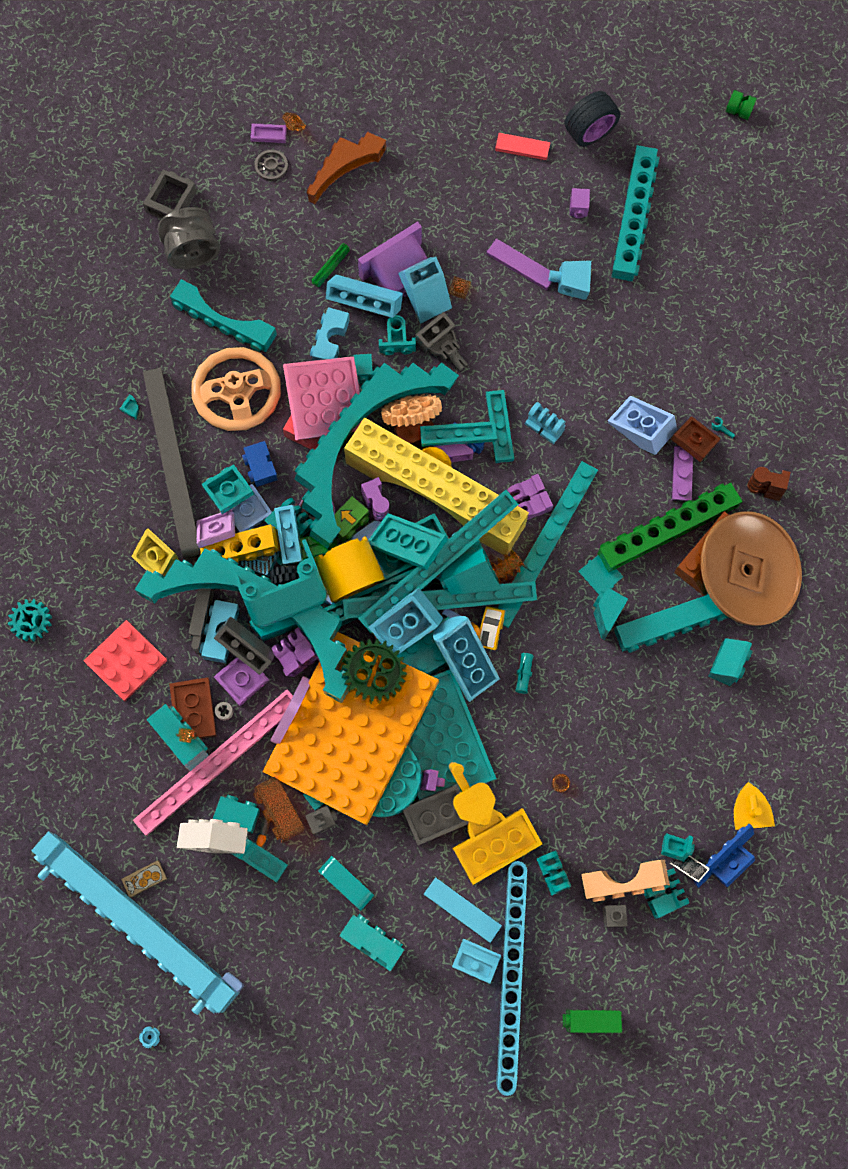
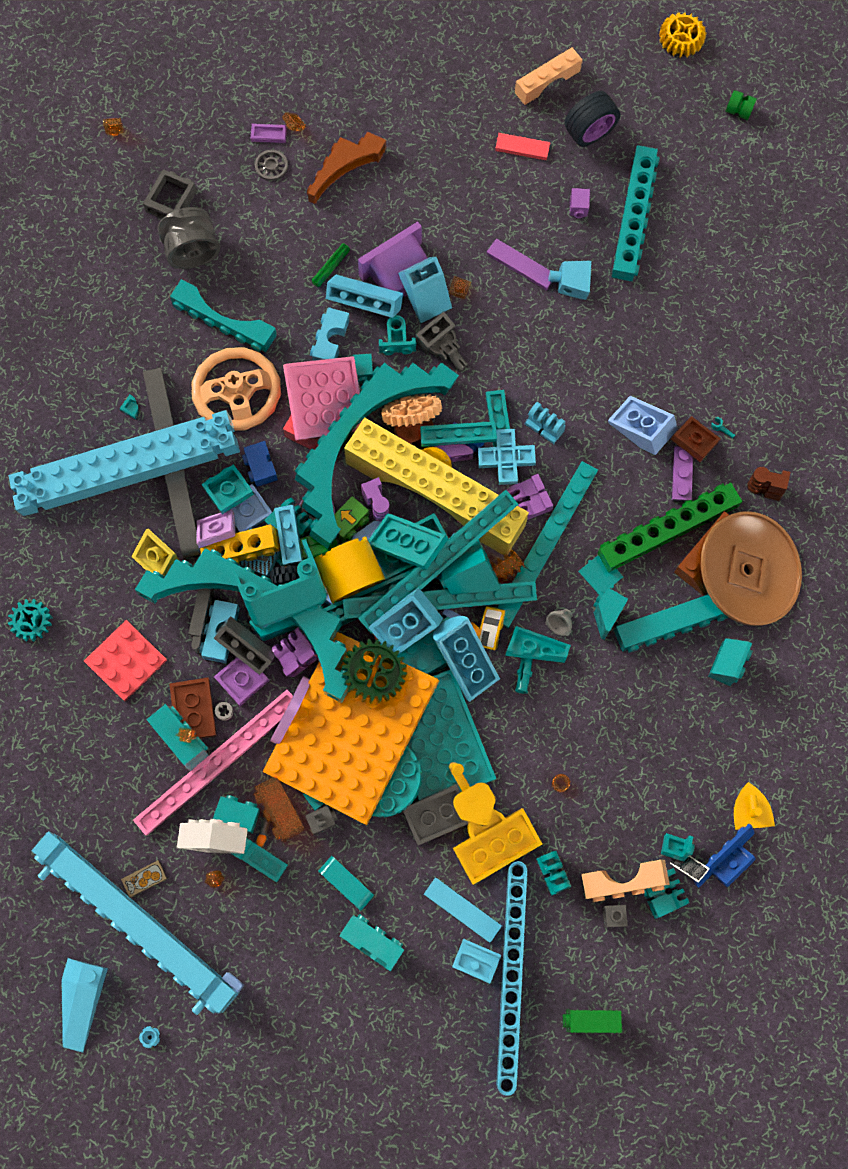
medium lavender tile [420,770,445,791] -> none
none -> medium azure brick [8,410,240,516]
none -> medium azure wedge [62,958,108,1052]
none -> clear orange plate [103,118,124,136]
none -> clear orange plate [205,870,225,887]
none -> medium azure plate [478,429,536,485]
none -> teal wing [505,626,571,663]
none -> light nougat arch [515,48,582,105]
none -> light grey piece [545,609,573,636]
none -> yellow gear [659,12,706,58]

